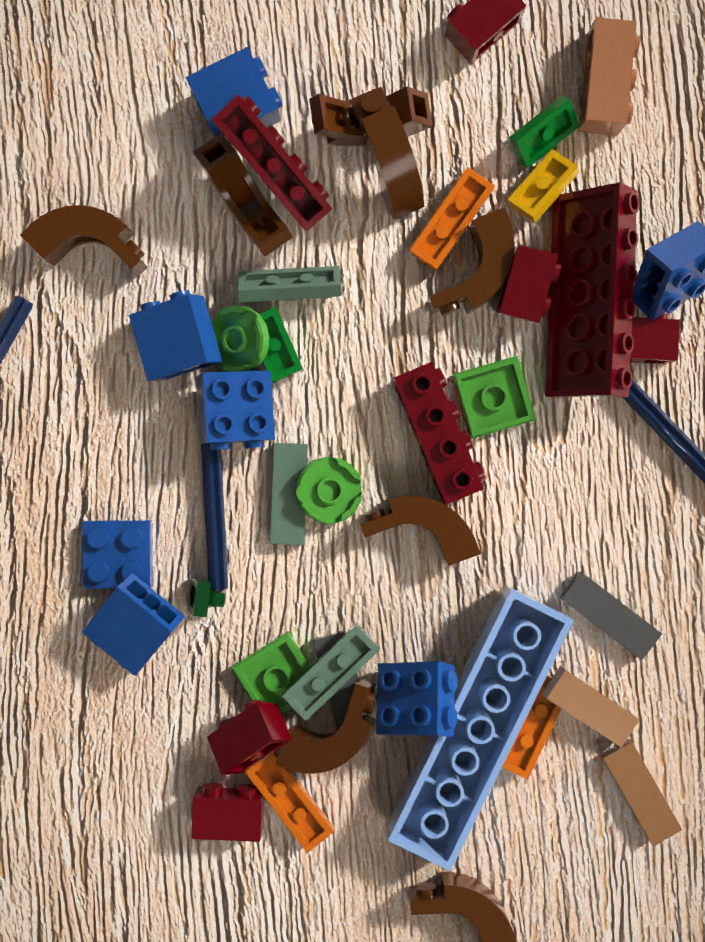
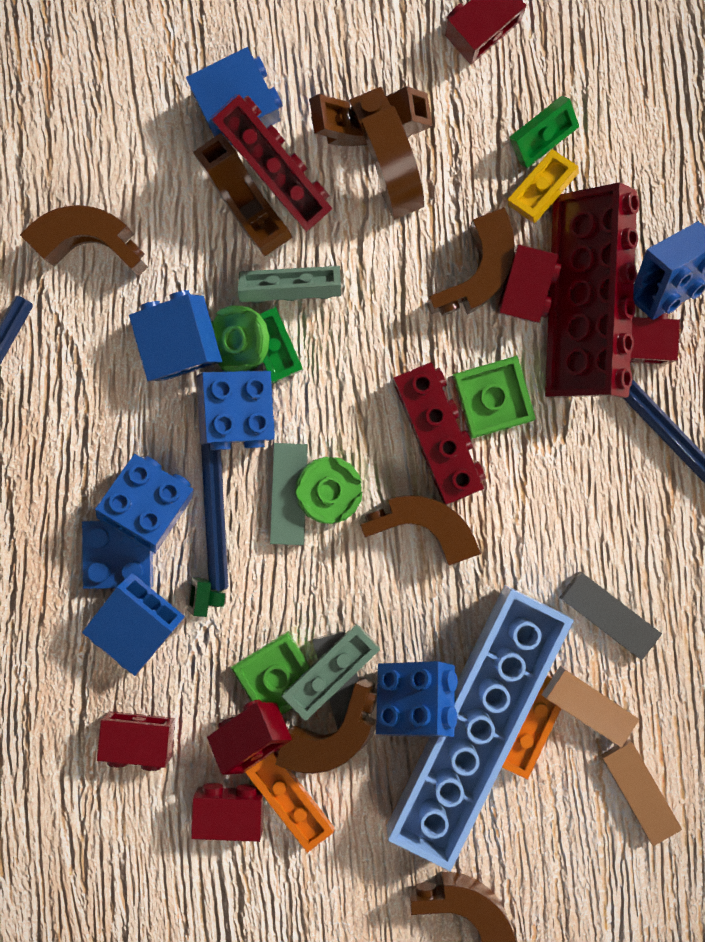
orange plate [409,167,495,272] -> none
nougat brick [578,17,640,136] -> none
none -> blue brick [95,454,193,554]
none -> dark red brick [97,711,176,771]

